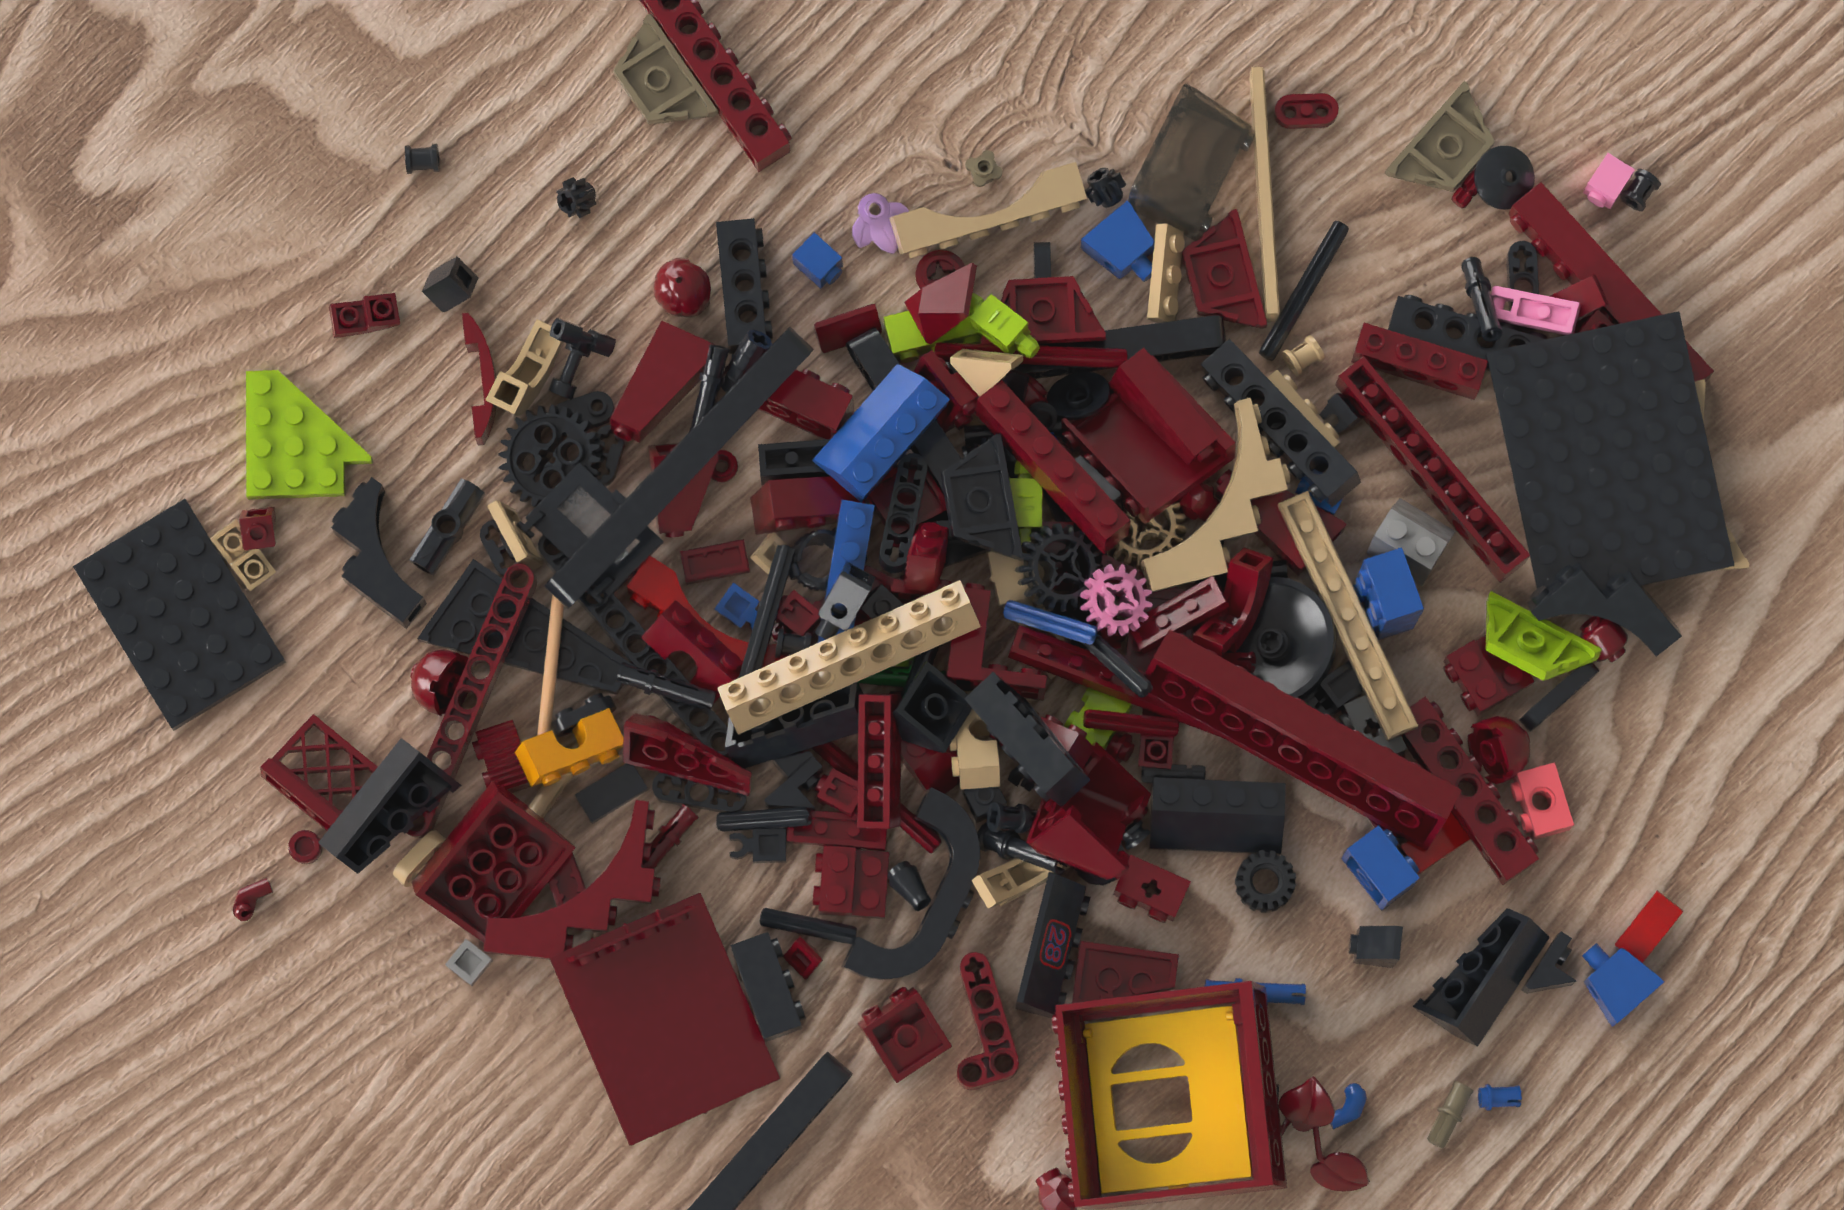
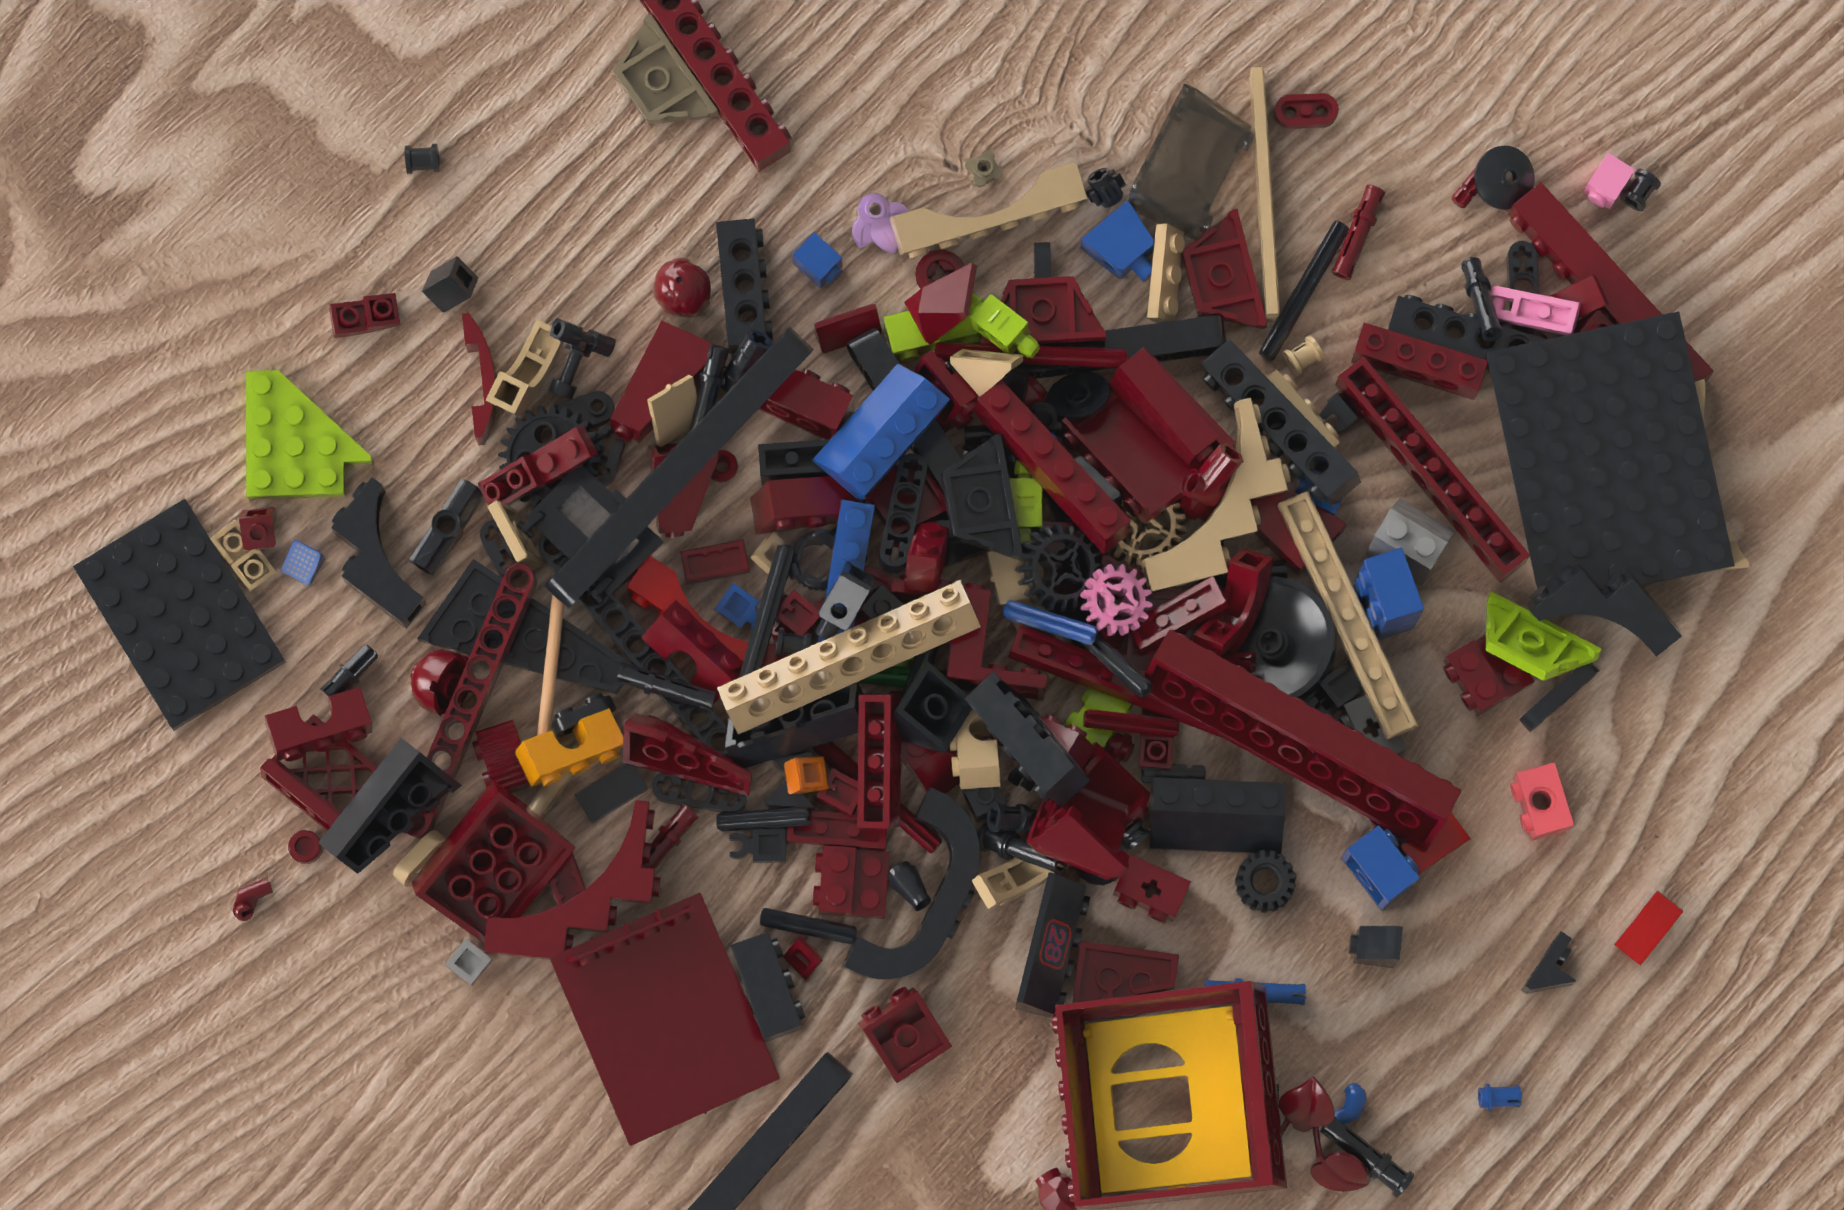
black gear [556,177,597,218] -> none
dark red beam [957,952,1019,1090] -> none
dark tan wing [1385,81,1495,192] -> none
dark red brick [1401,696,1539,885] -> none
black wedge [1412,908,1550,1047] -> none
dark tan axle [1427,1081,1473,1148] -> none
dark red cylinder [1467,716,1530,784] -> none
dark red head [1579,616,1628,662] -> none
blue torso [1582,943,1664,1027] -> none
none -> dark red arch [265,687,372,762]
none -> slope [281,539,325,587]
none -> black axle [320,644,378,696]
none -> dark red slope [477,425,598,505]
none -> tan piece [647,375,697,447]
none -> orange slope [784,756,829,794]
none -> dark red piece [1181,443,1244,507]
none -> black pin [1320,1116,1414,1198]
none -> dark red pin [1331,185,1386,280]

